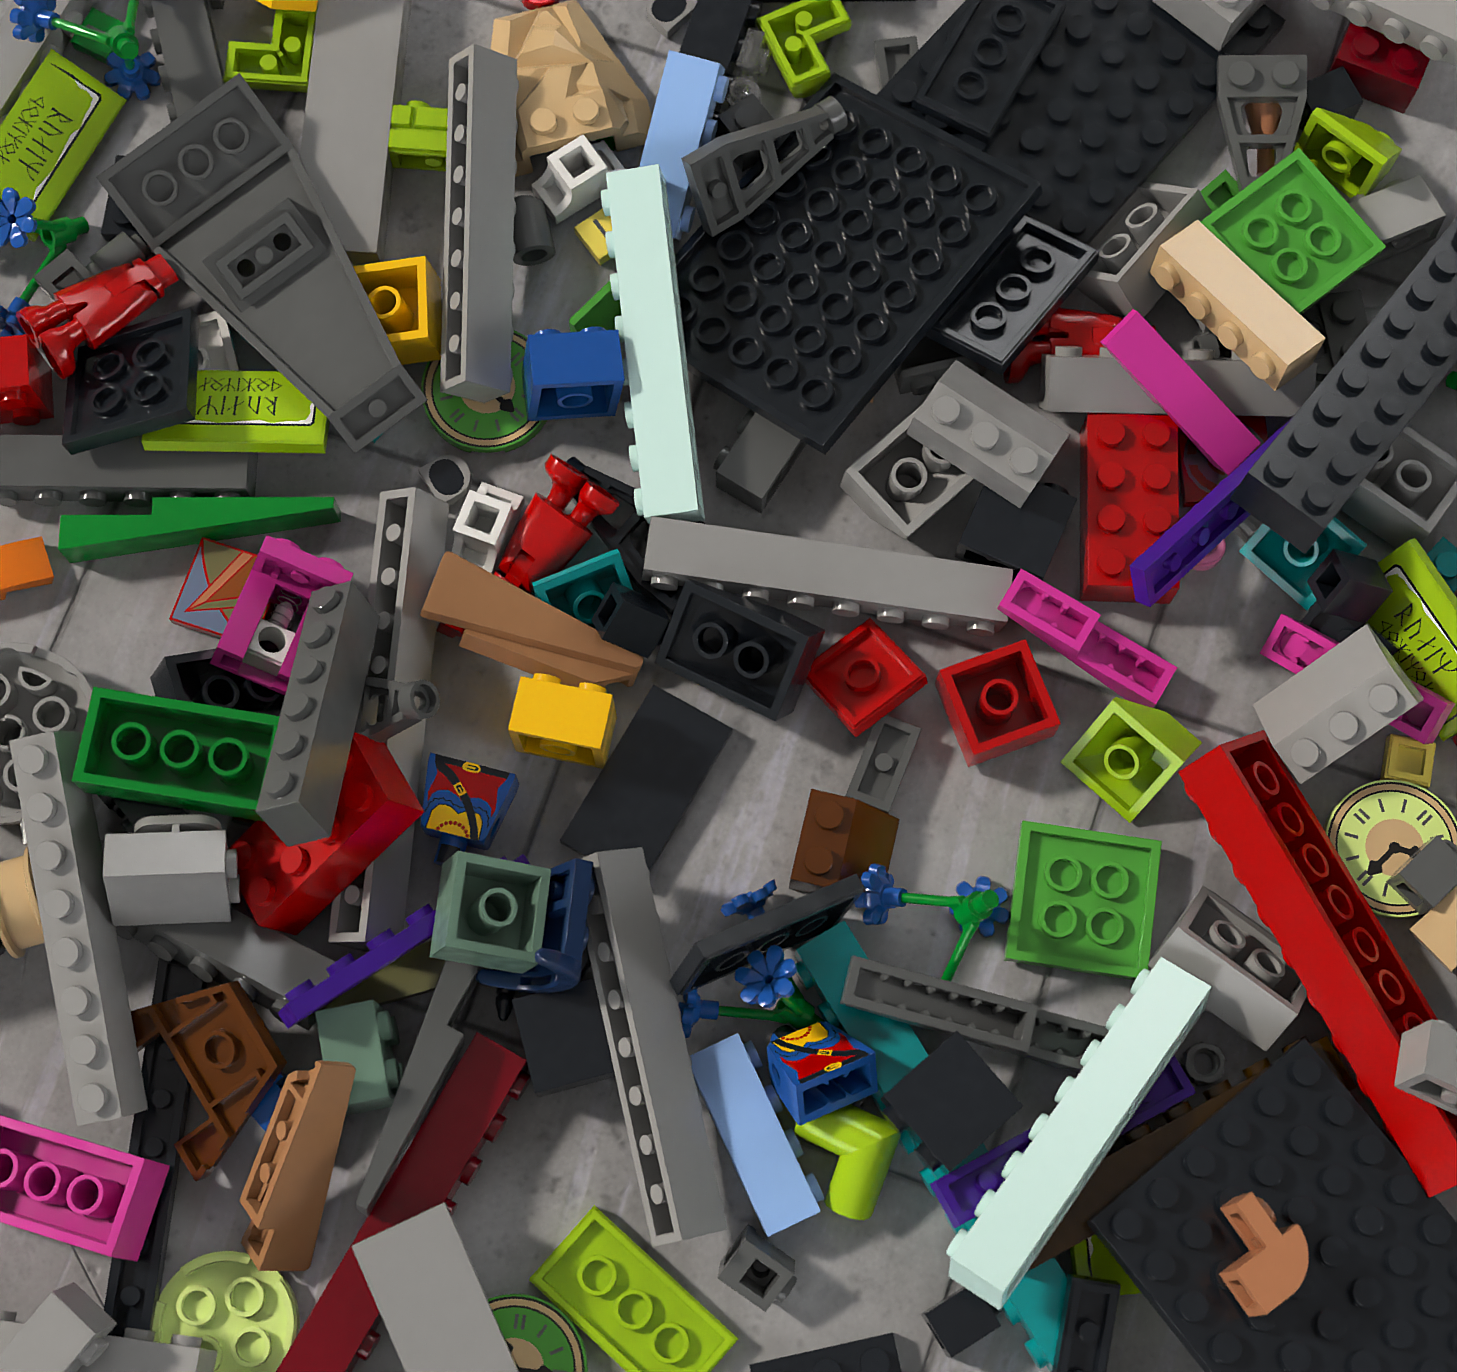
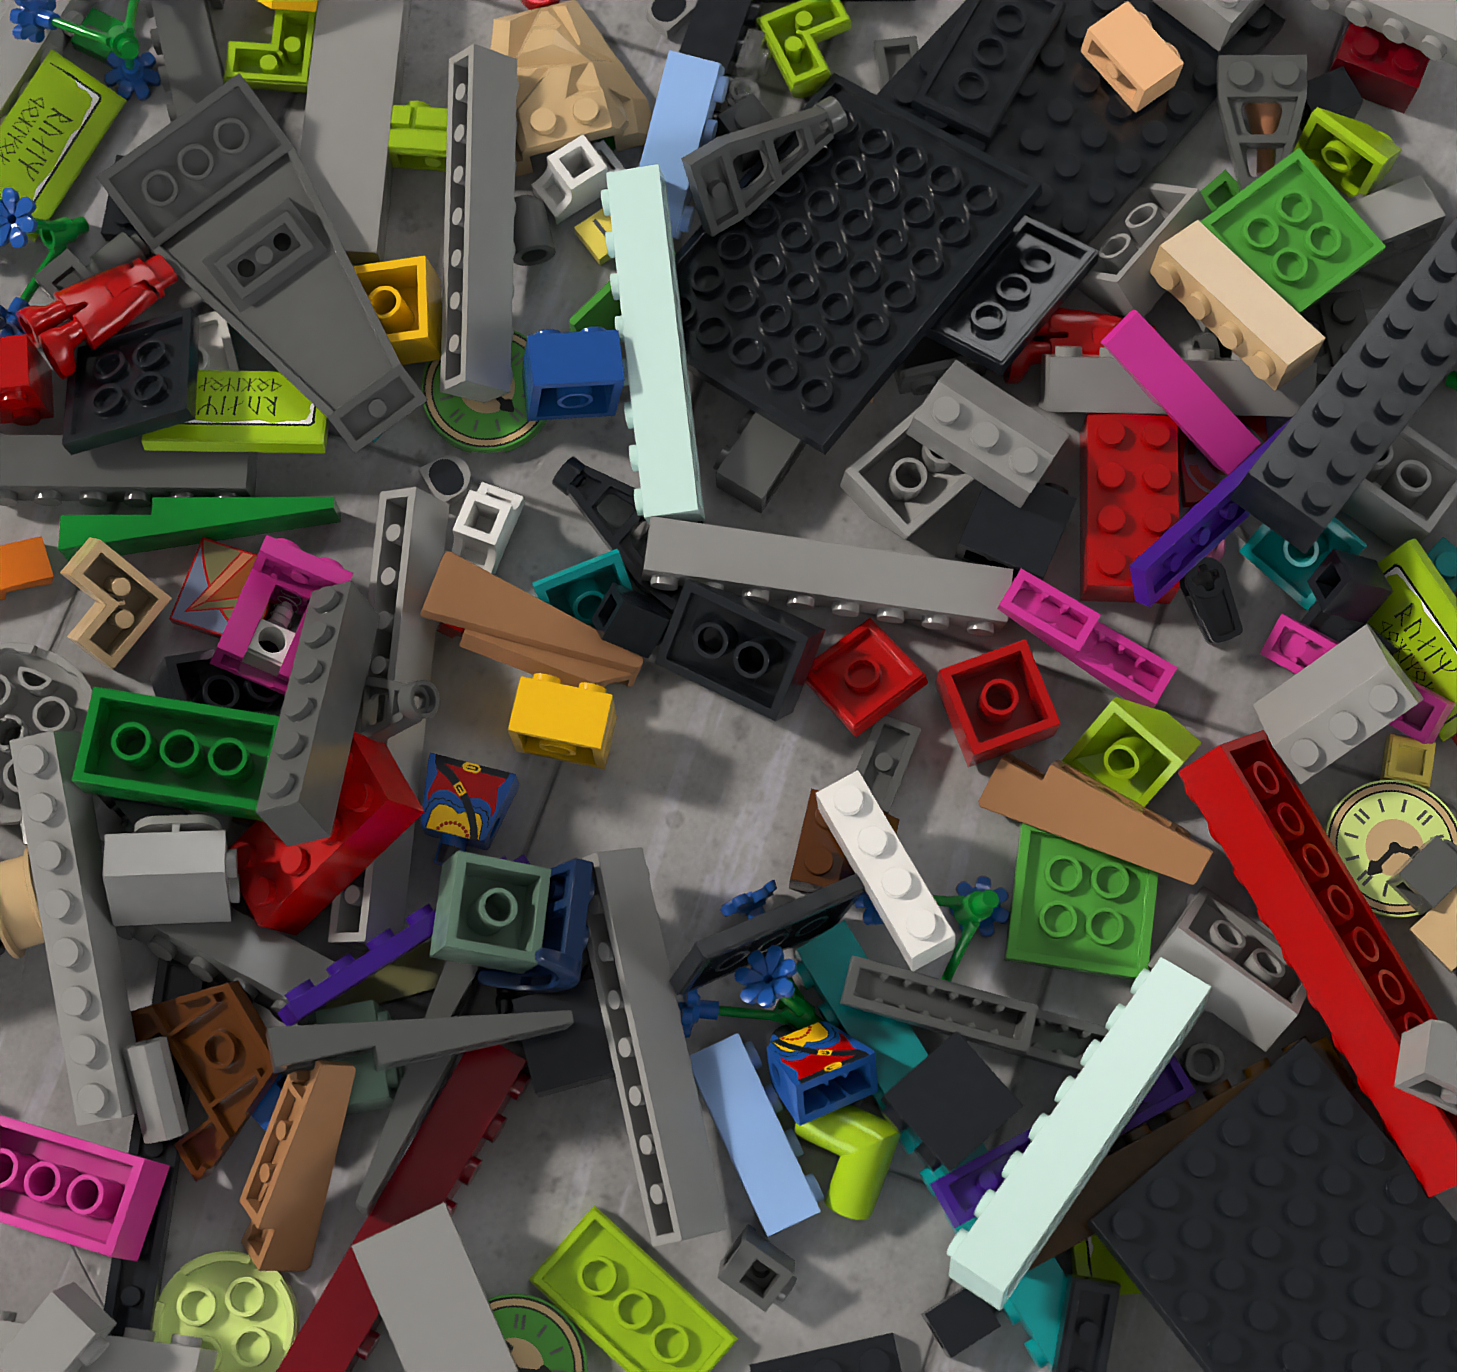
red piece [493,454,620,596] -> none
black tile [560,684,733,873] -> none
nougat brick [1219,1192,1309,1317] -> none
none -> tan brick [60,537,172,670]
none -> light grey axle [122,1037,189,1144]
none -> dark grey slope [266,1010,574,1074]
none -> white brick [816,770,955,972]
none -> medium nougat wedge [978,753,1213,885]
none -> light nougat brick [1080,1,1184,113]
none -> black piece [1180,557,1243,643]

